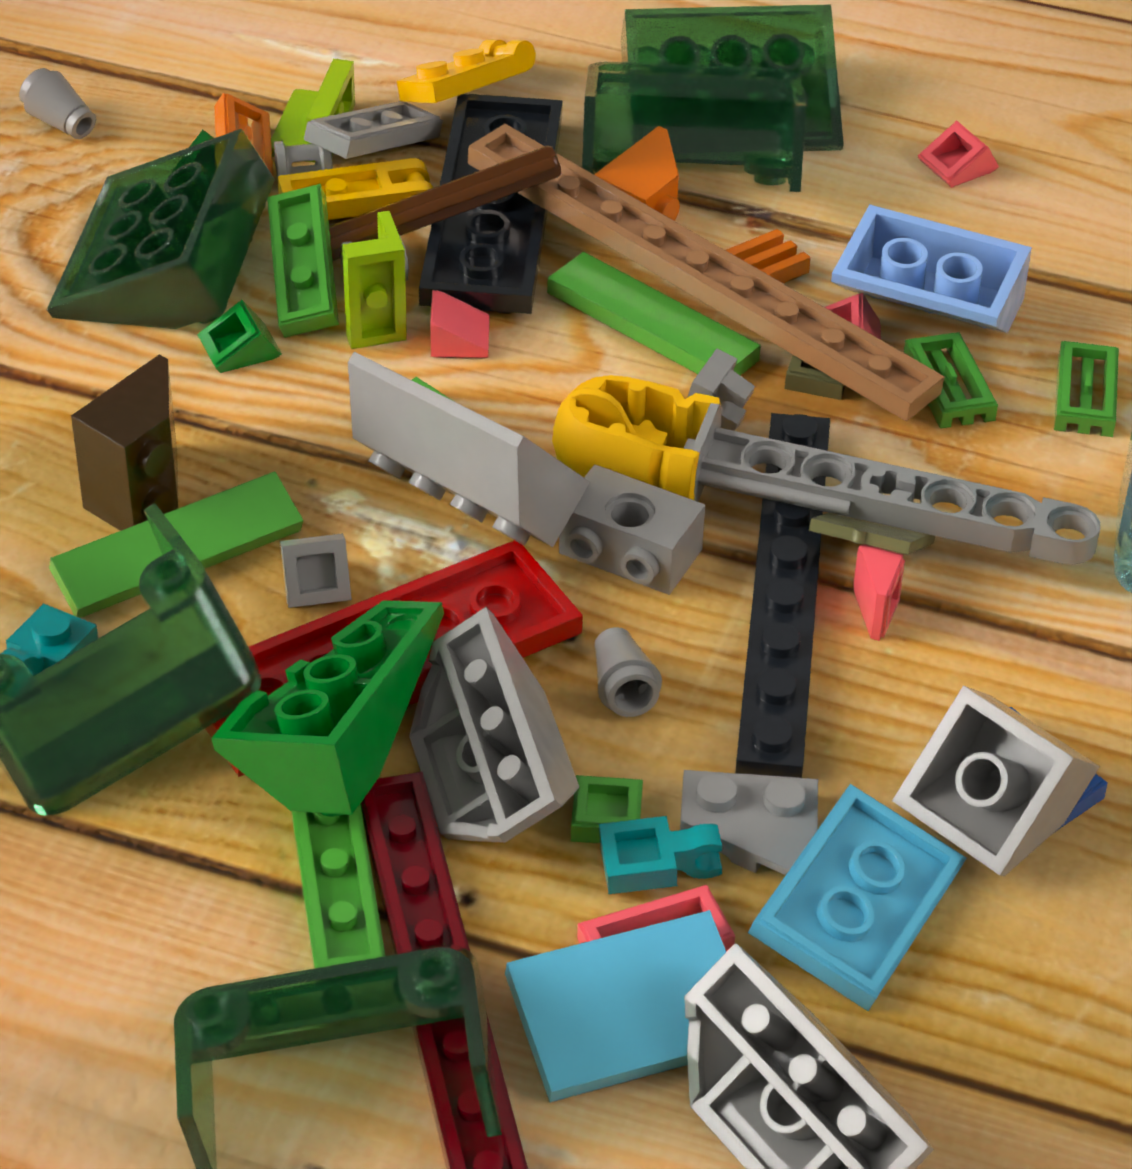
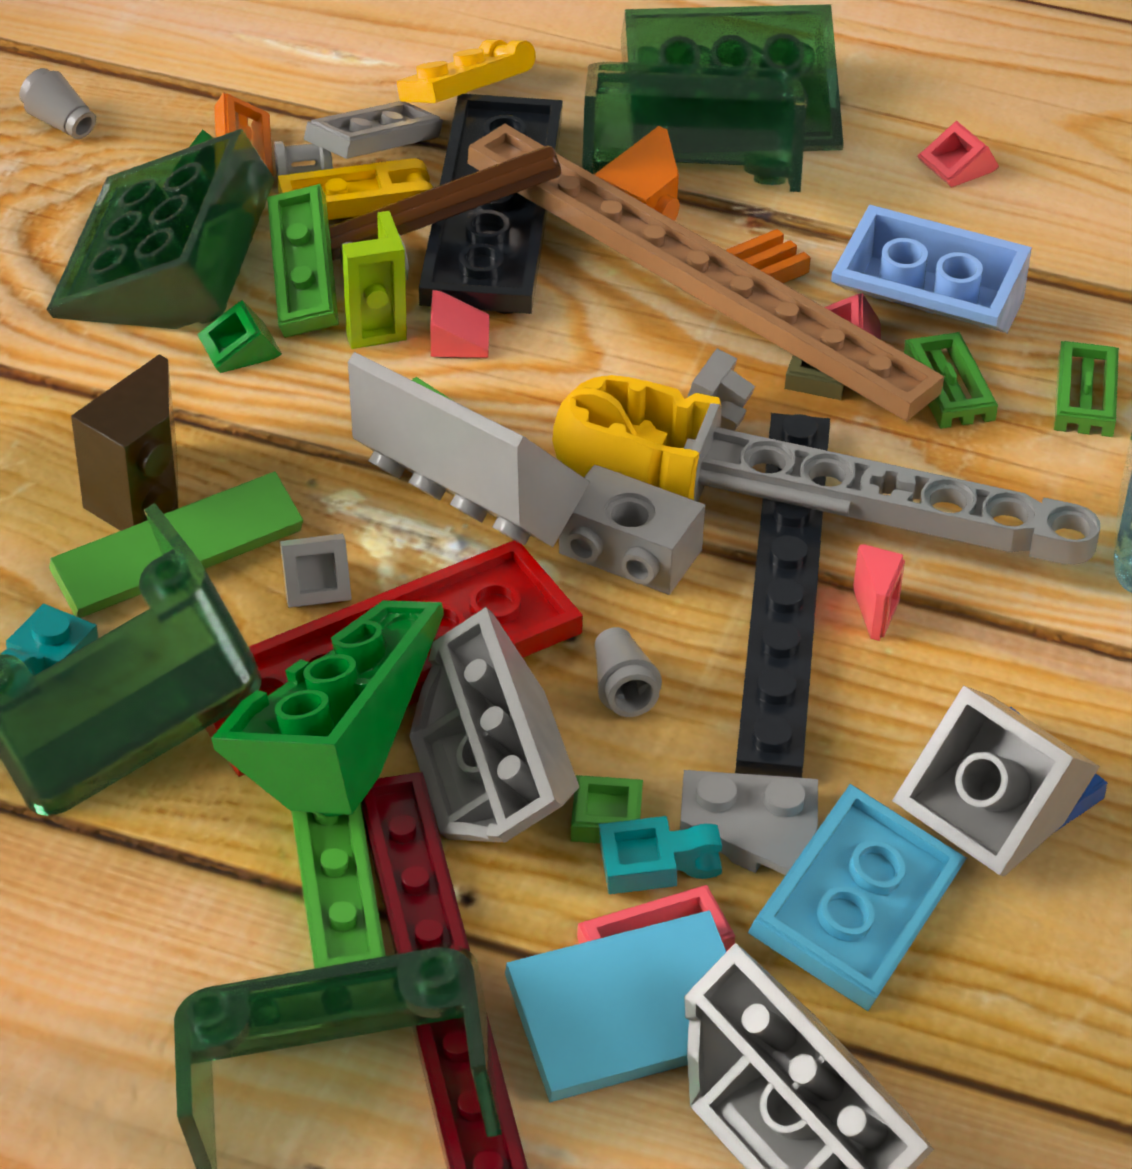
lime panel [271,59,355,163] -> none
bright green tile [547,252,761,376] -> none
olive piece [809,513,935,555] -> none

